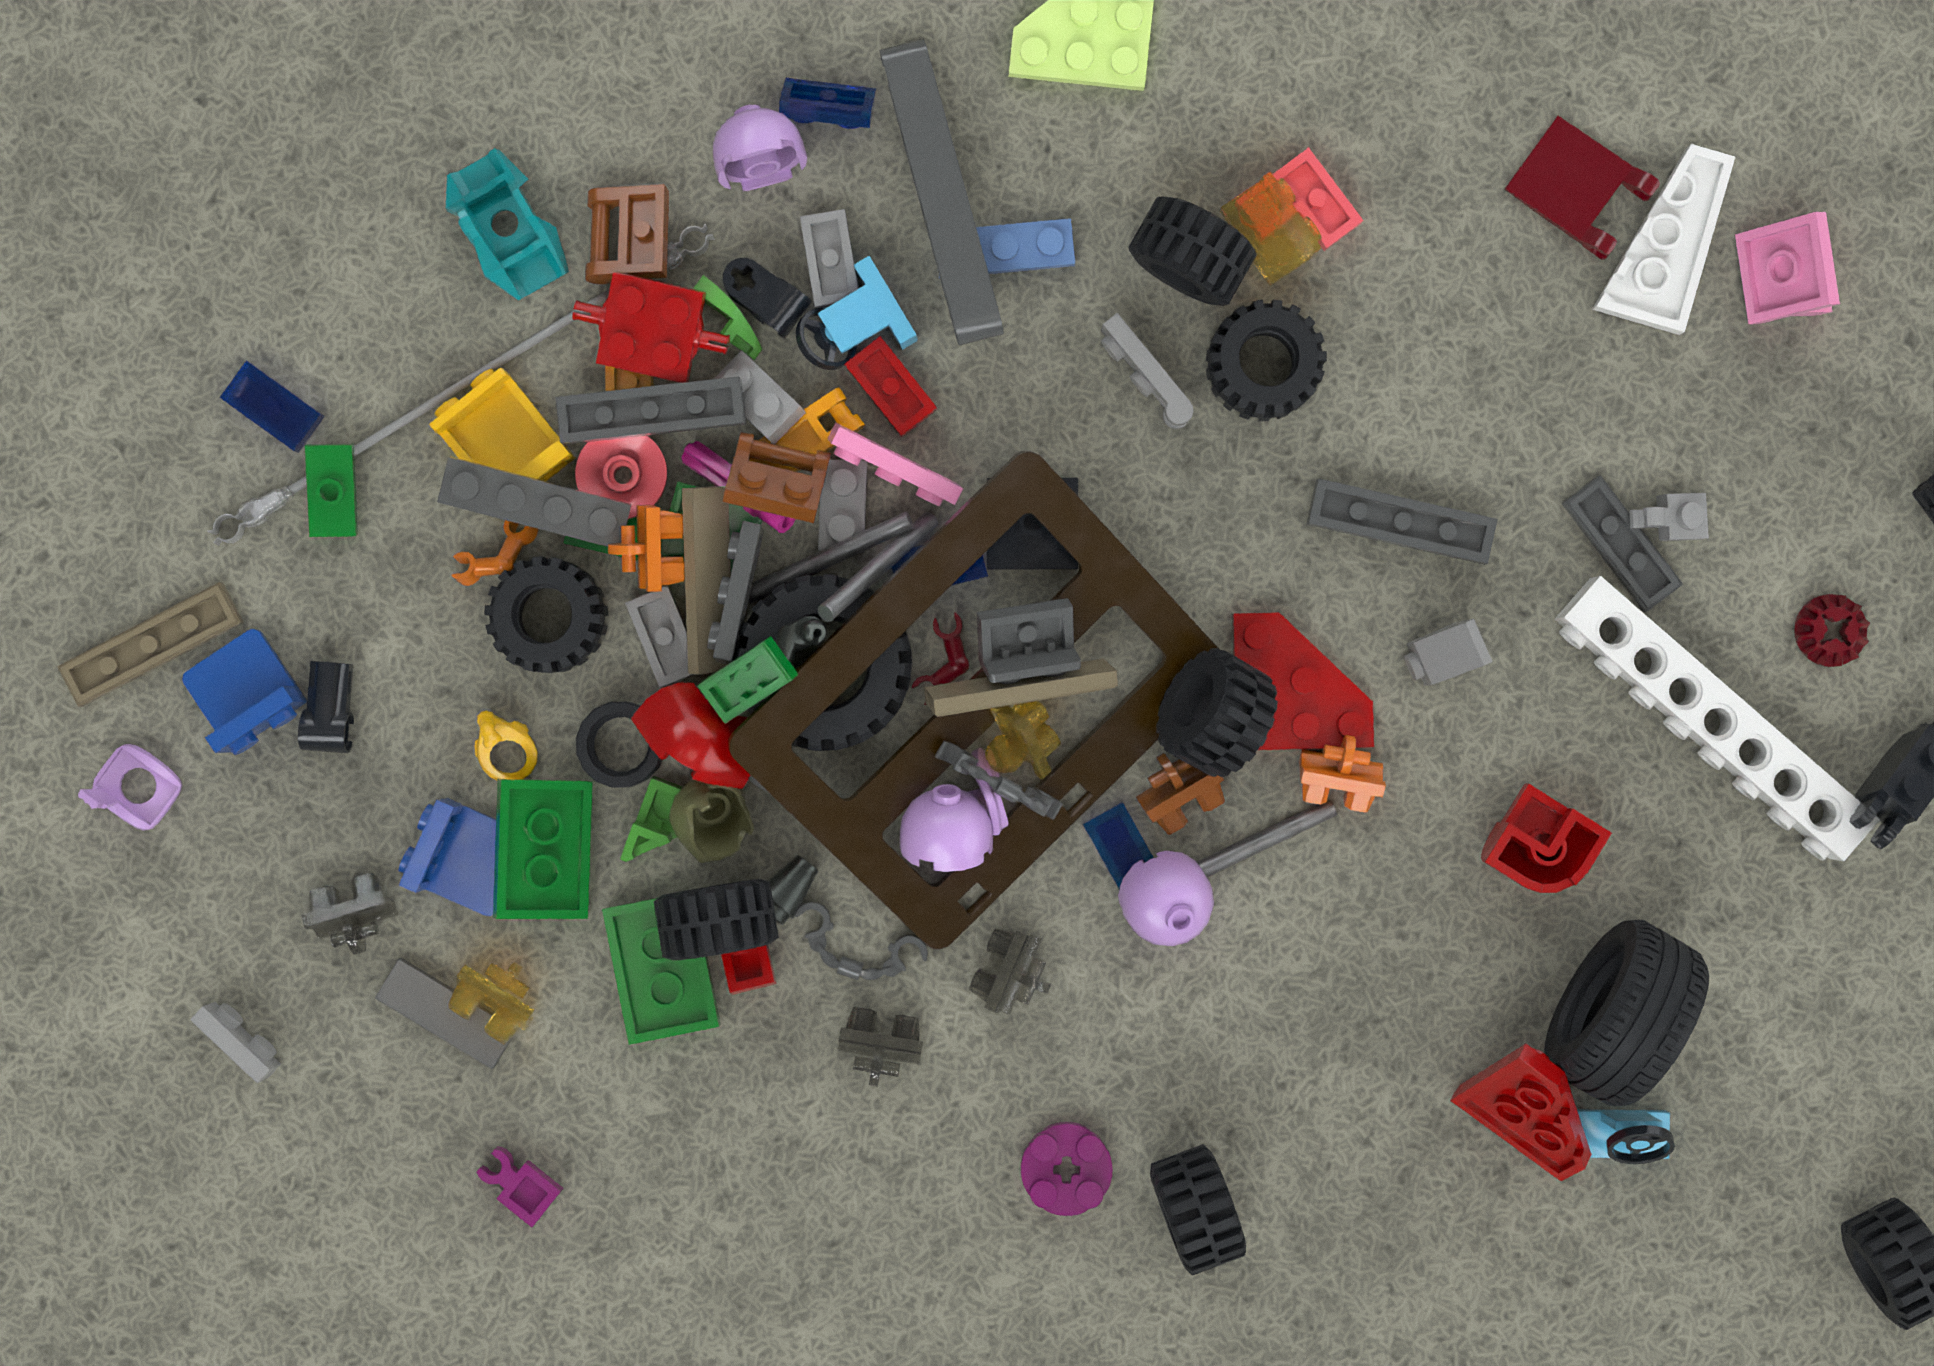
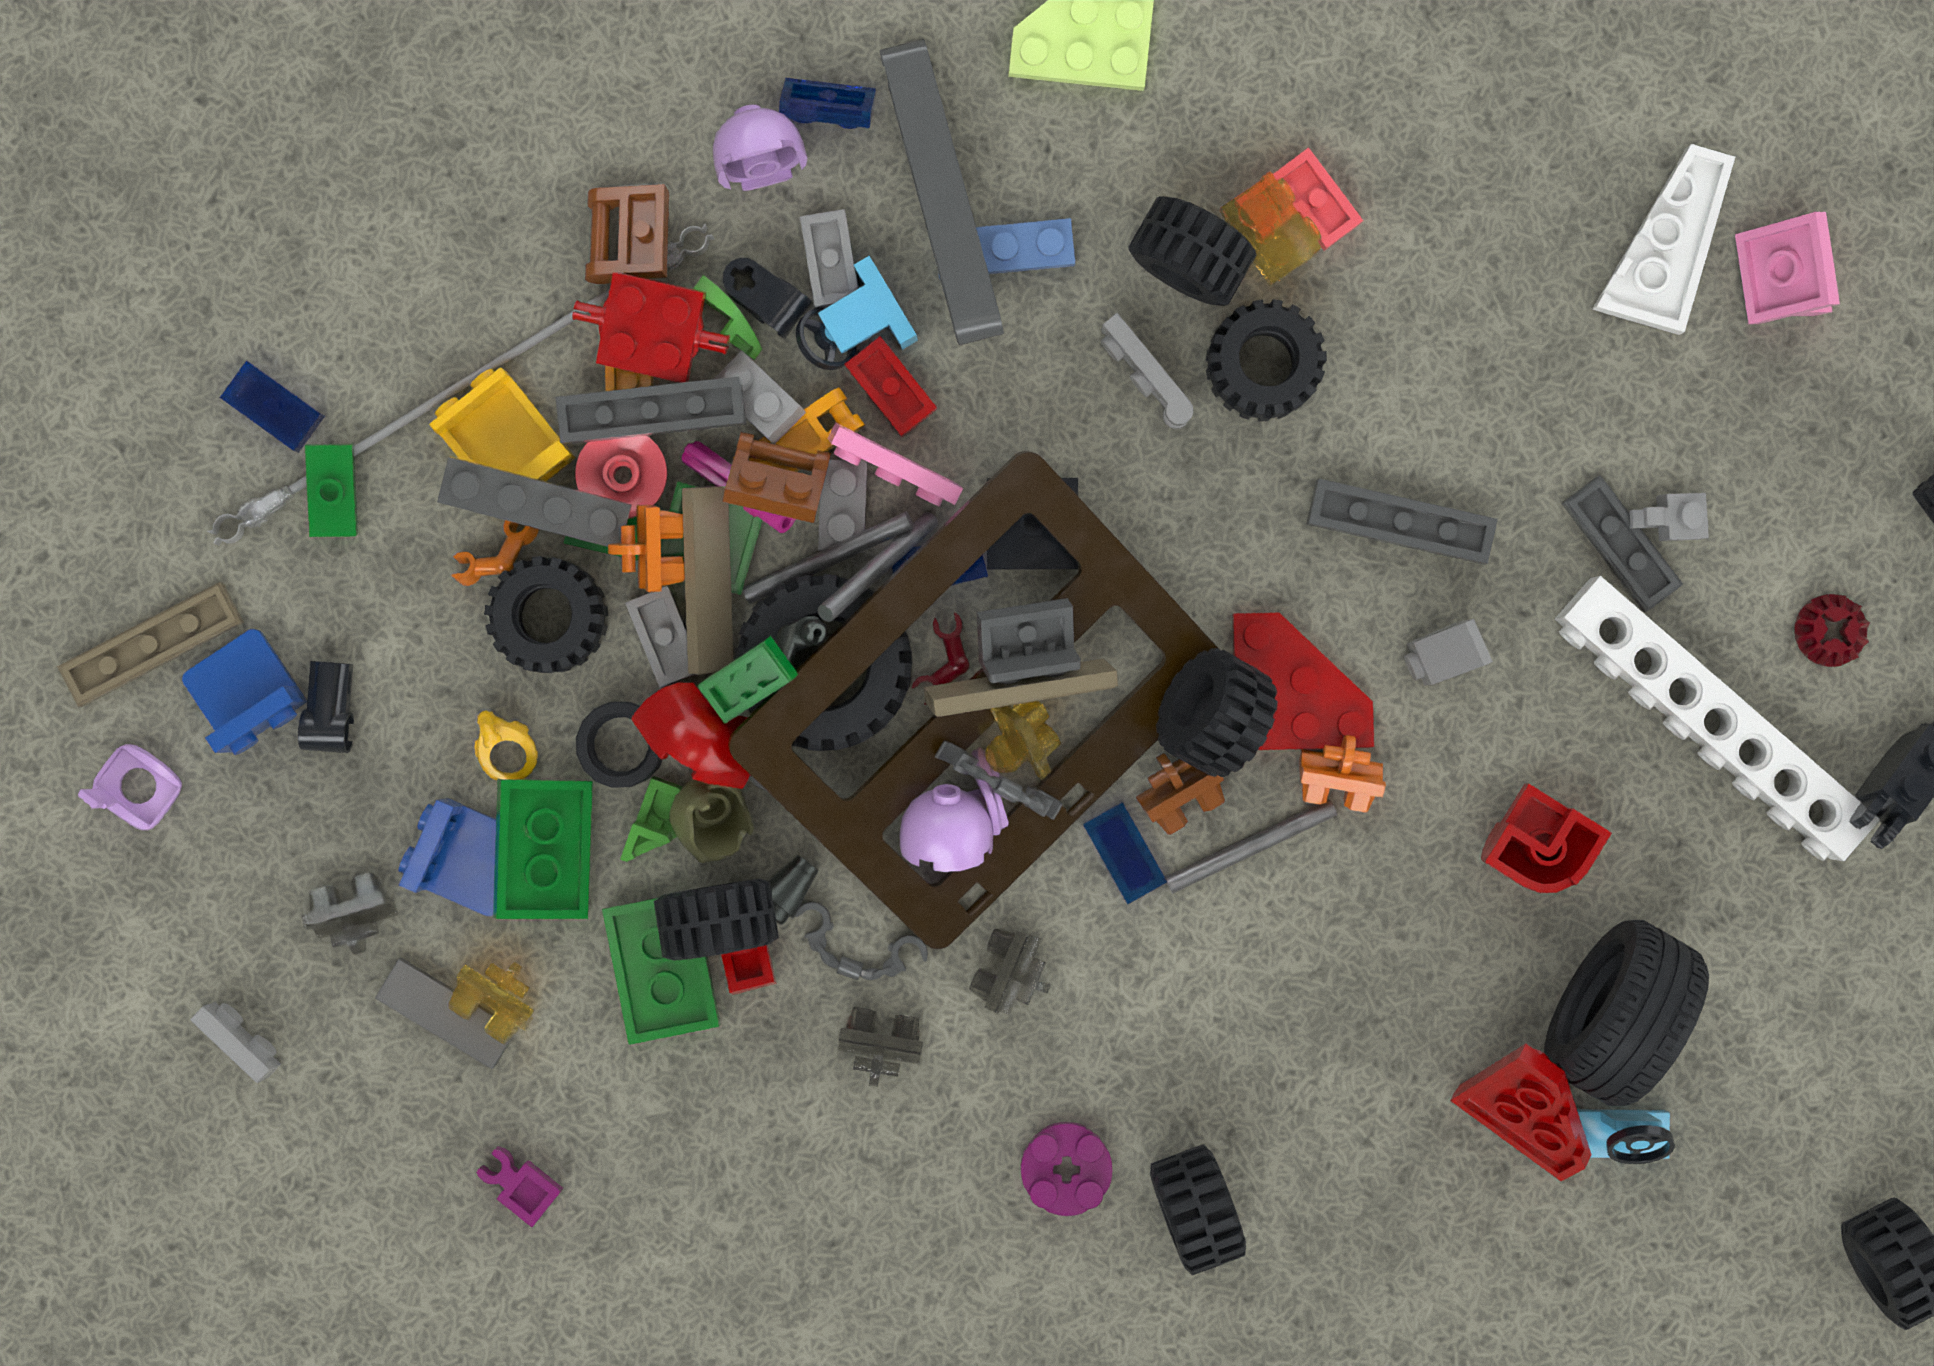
teal piece [446,148,569,301] -> none
dark grey plate [707,521,764,664] -> none
lavender cylinder [1118,851,1214,946] -> none
dark red flag [1504,115,1660,260] -> none

